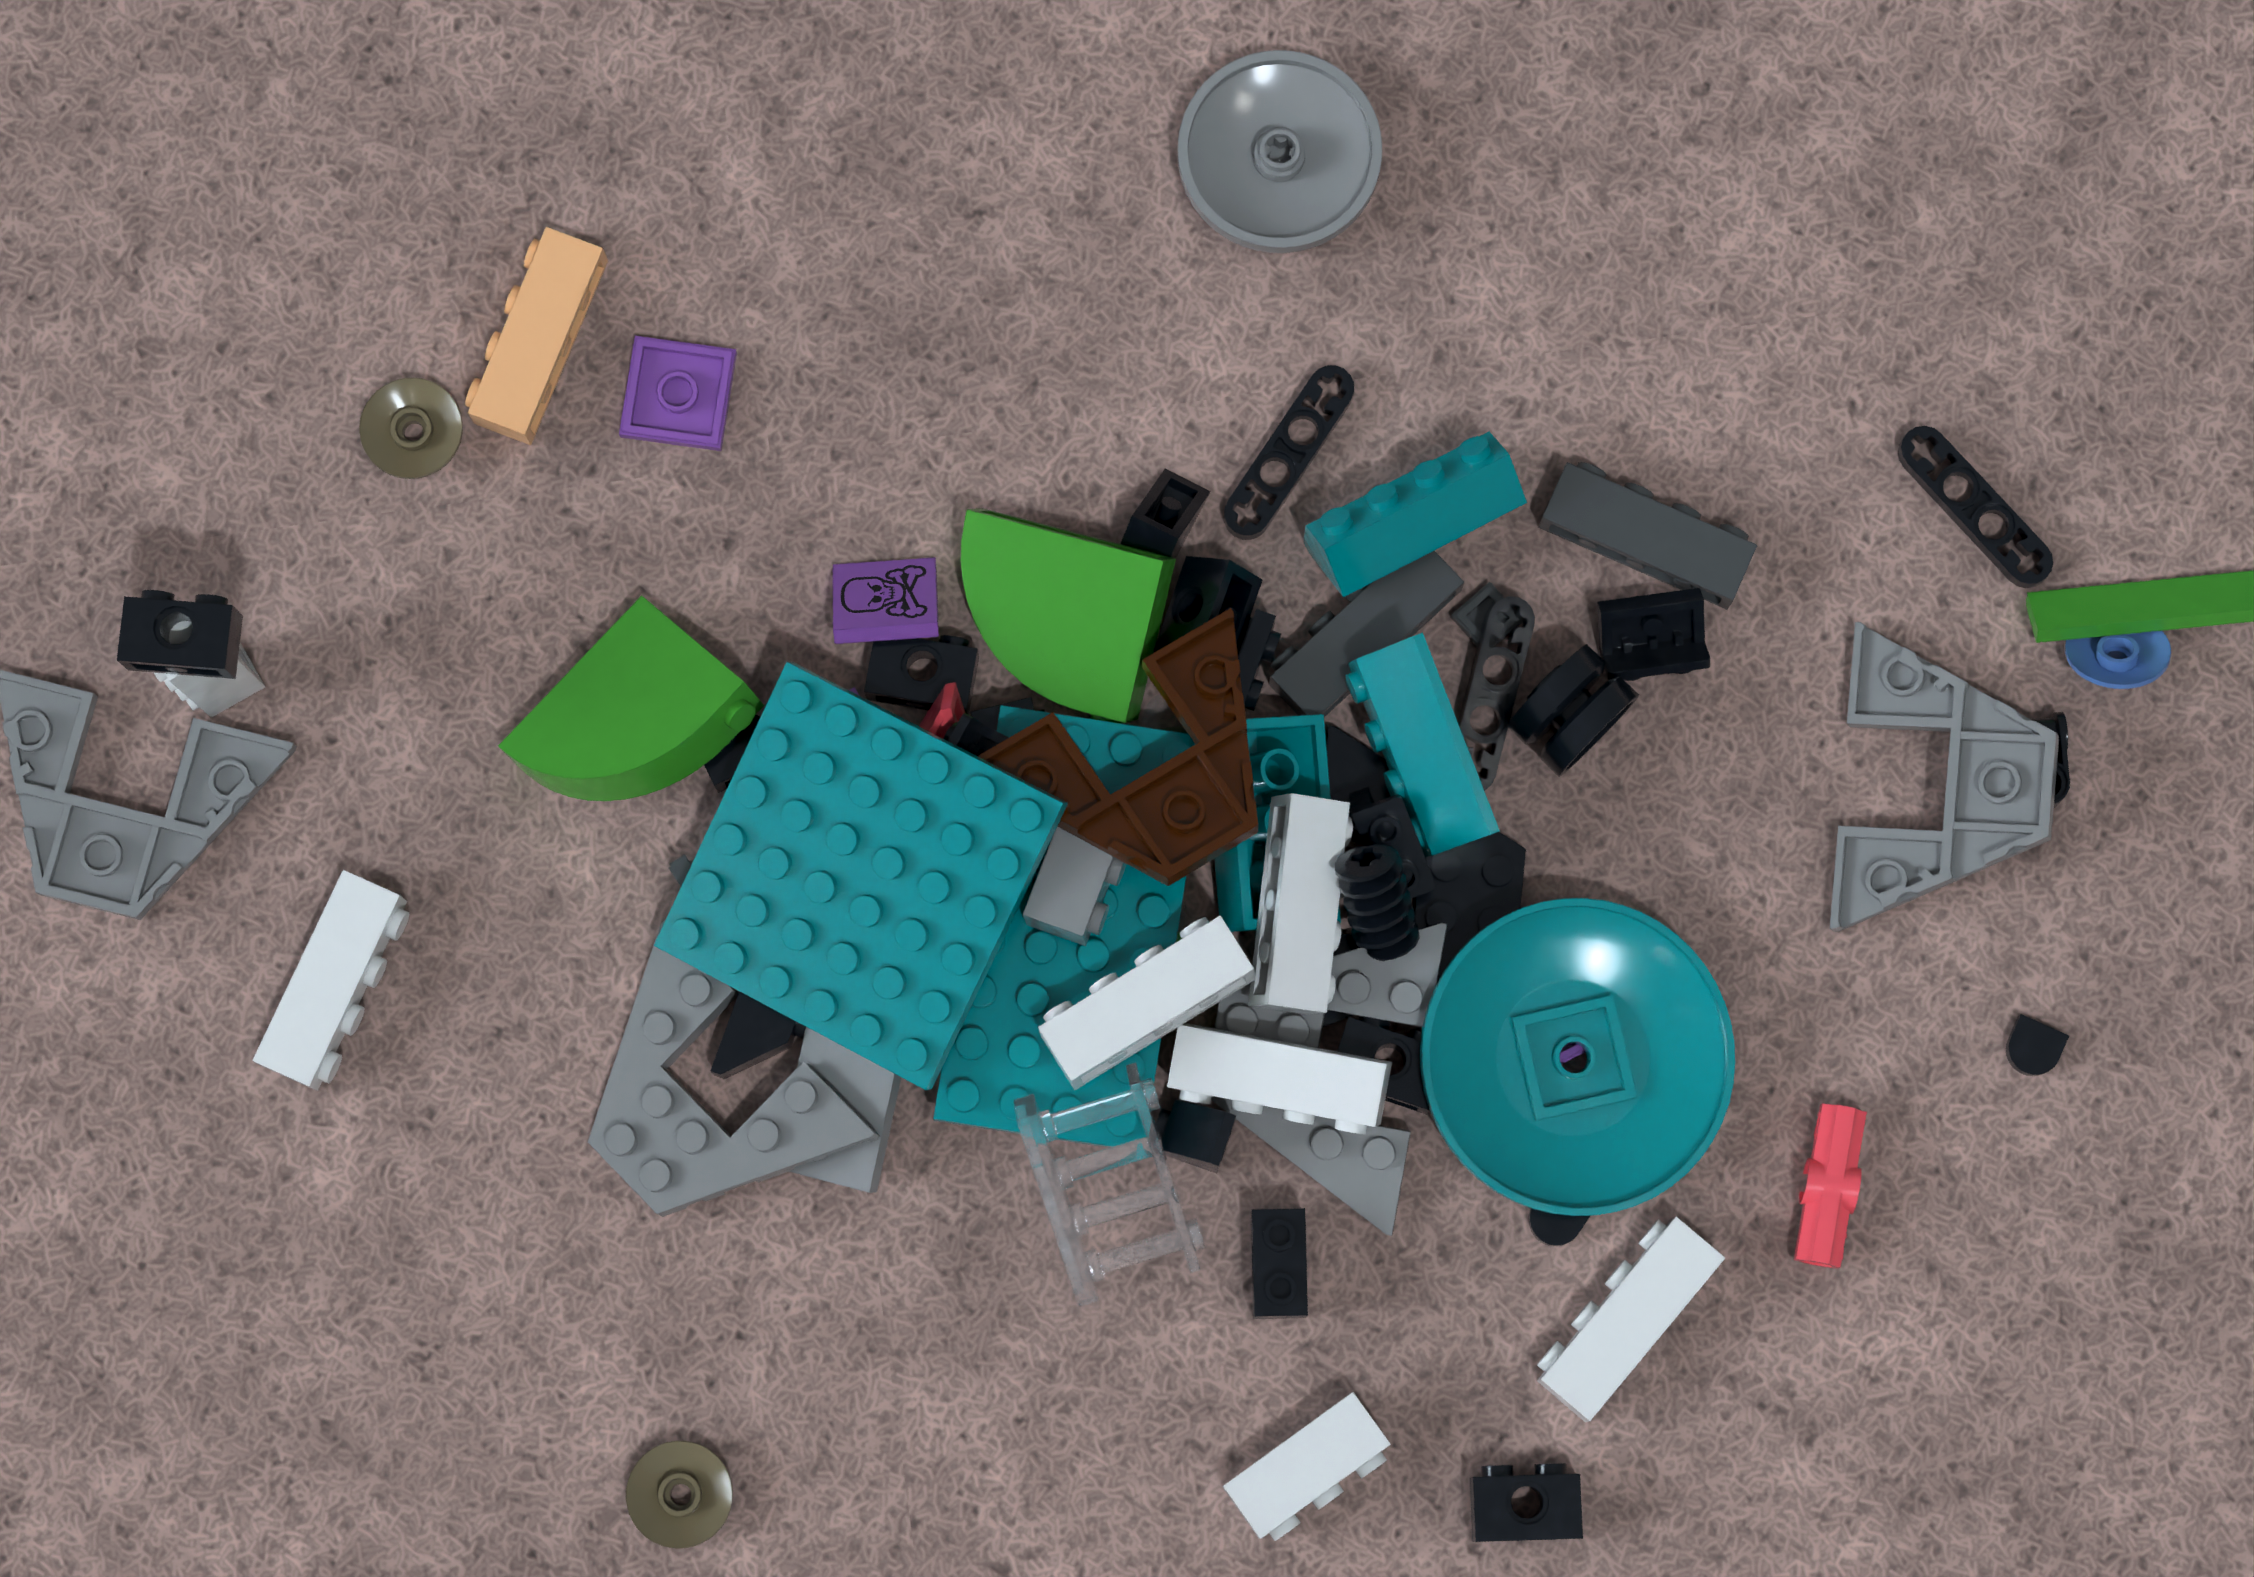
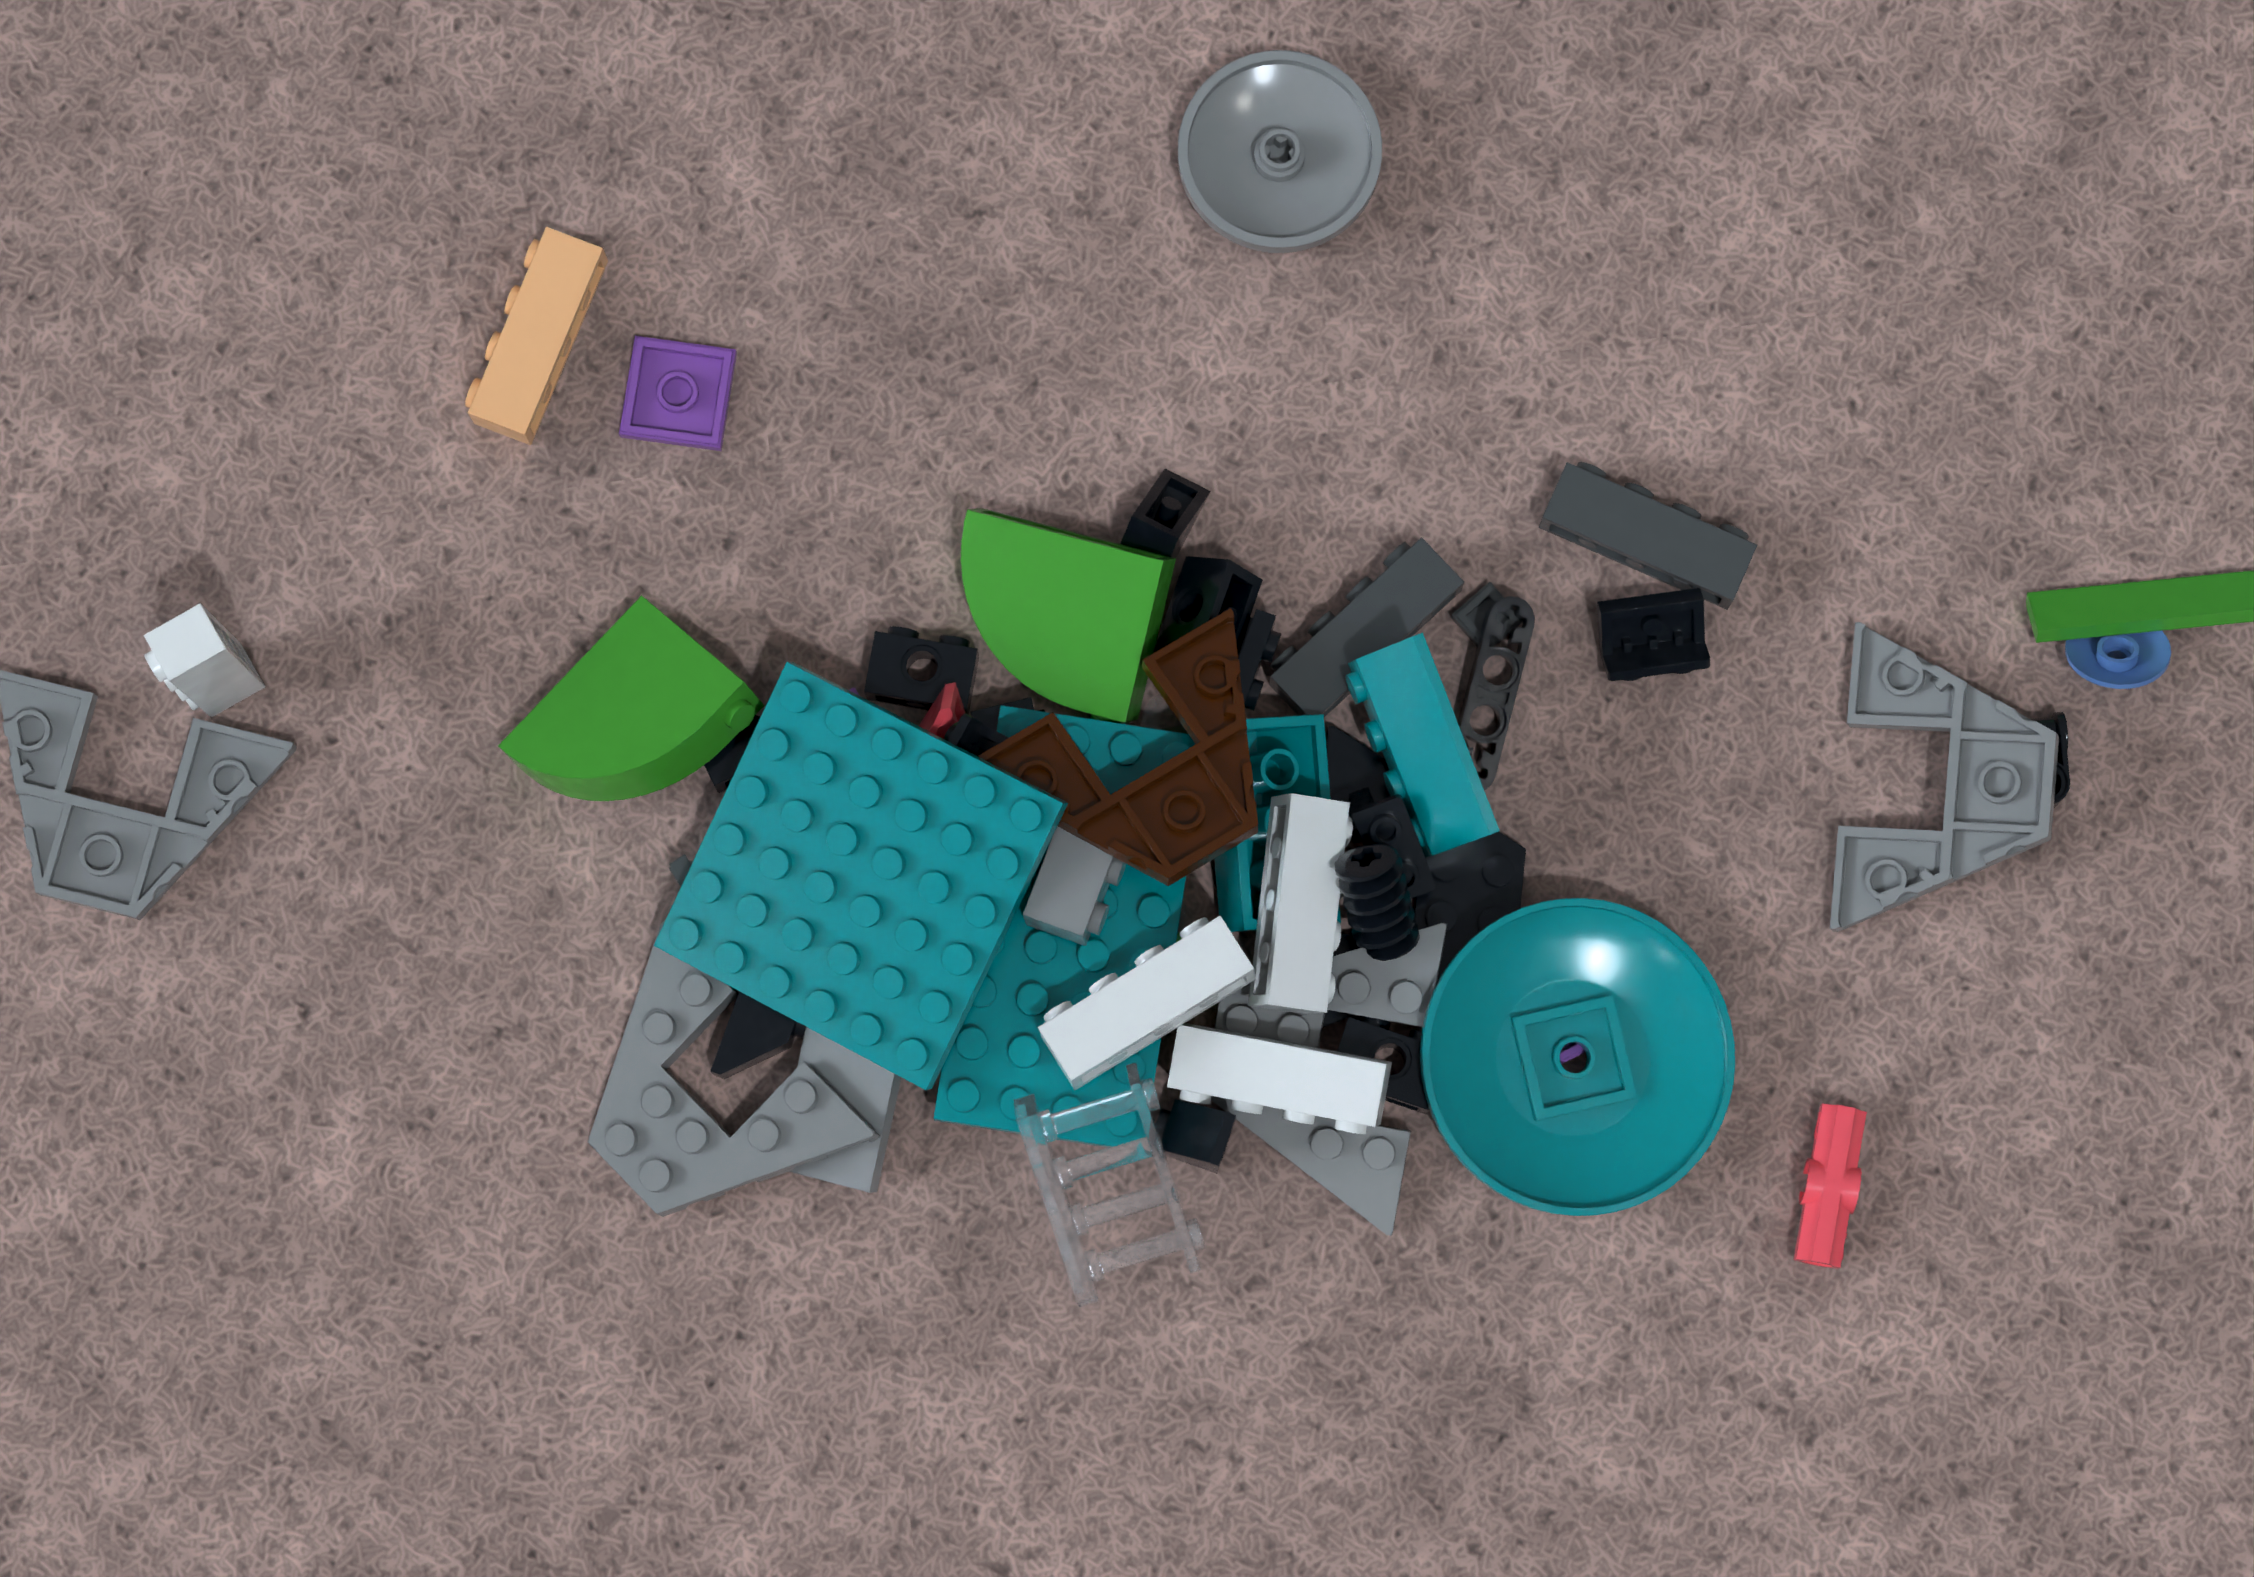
black brick [117,590,243,679] -> none
white brick [252,870,409,1091] -> none
dark tan dish [359,378,463,479] -> none
dark tan dish [626,1441,733,1549] -> none
medium lavender tile [833,557,939,644] -> none
white brick [1222,1392,1391,1541] -> none
black beam [1224,365,1354,540] -> none
black brick [1251,1208,1308,1319] -> none
teal slope [1304,431,1527,597] -> none
black brick [1470,1463,1583,1542] -> none
black wheel [1507,644,1639,777] -> none
black tile [1529,1209,1590,1246] -> none
white brick [1537,1217,1725,1422] -> none
black beam [1898,426,2053,588] -> none
black tile [2006,1014,2069,1076] -> none

